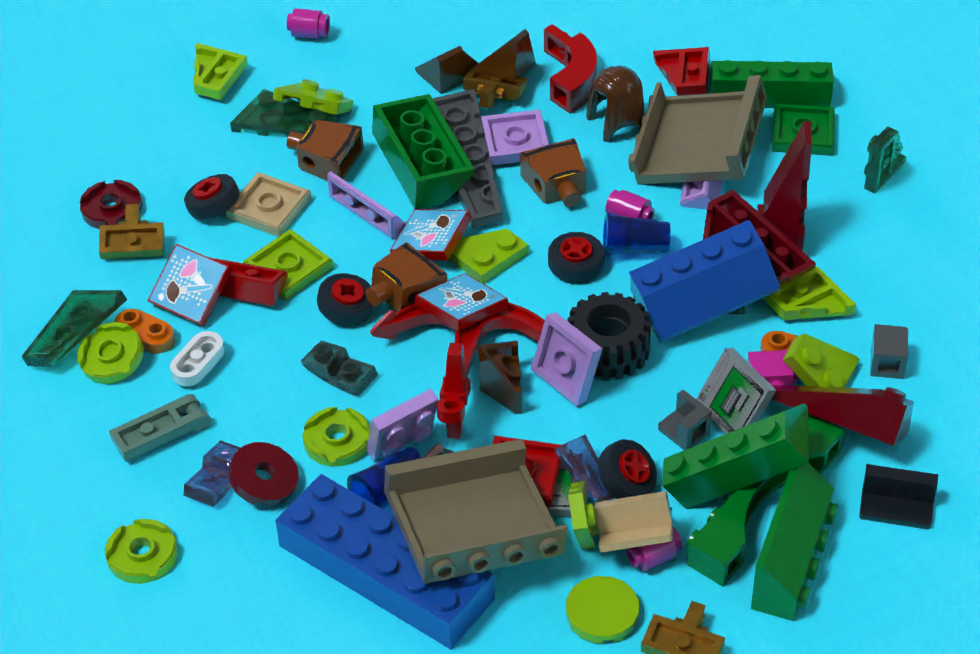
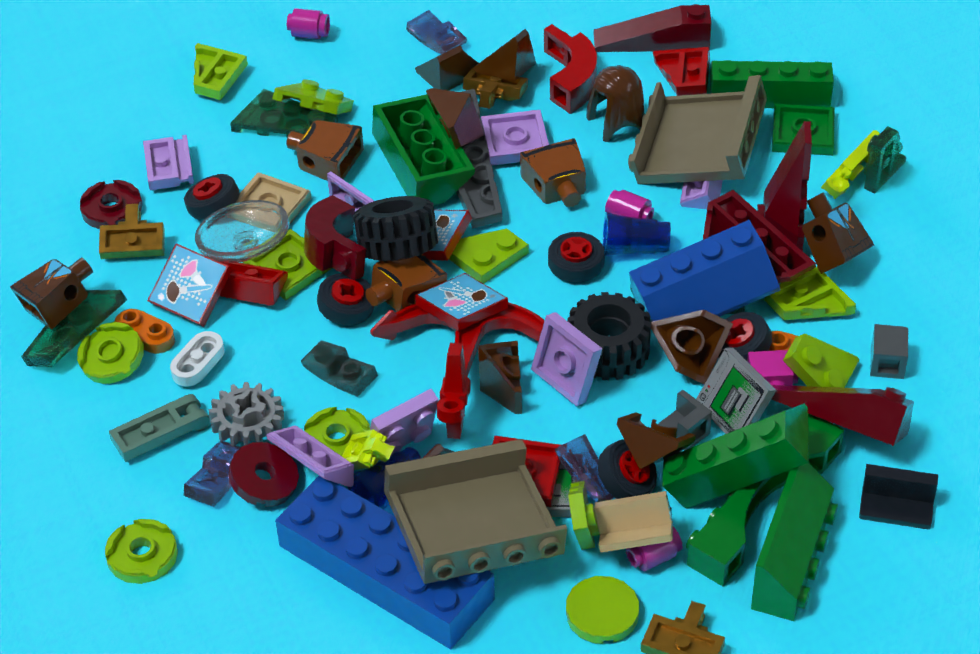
none -> reddish brown torso [10,257,93,329]
none -> lavender plate [143,135,194,190]
none -> clear dish [195,200,289,263]
none -> light grey gear [209,382,284,447]
none -> lavender slope [267,425,354,487]
none -> dark red arch [304,195,366,280]
none -> neon yellow hinge [342,429,395,471]
none -> black tyre [353,196,439,261]
none -> slope [406,10,467,54]
none -> reddish brown slope [426,88,485,149]
none -> dark red wedge [593,4,711,52]
none -> reddish brown slope [617,412,696,469]
none -> reddish brown slope [651,310,733,384]
none -> black wheel [718,312,772,361]
none -> reddish brown torso [802,192,874,274]
none -> neon yellow hinge [821,130,884,199]

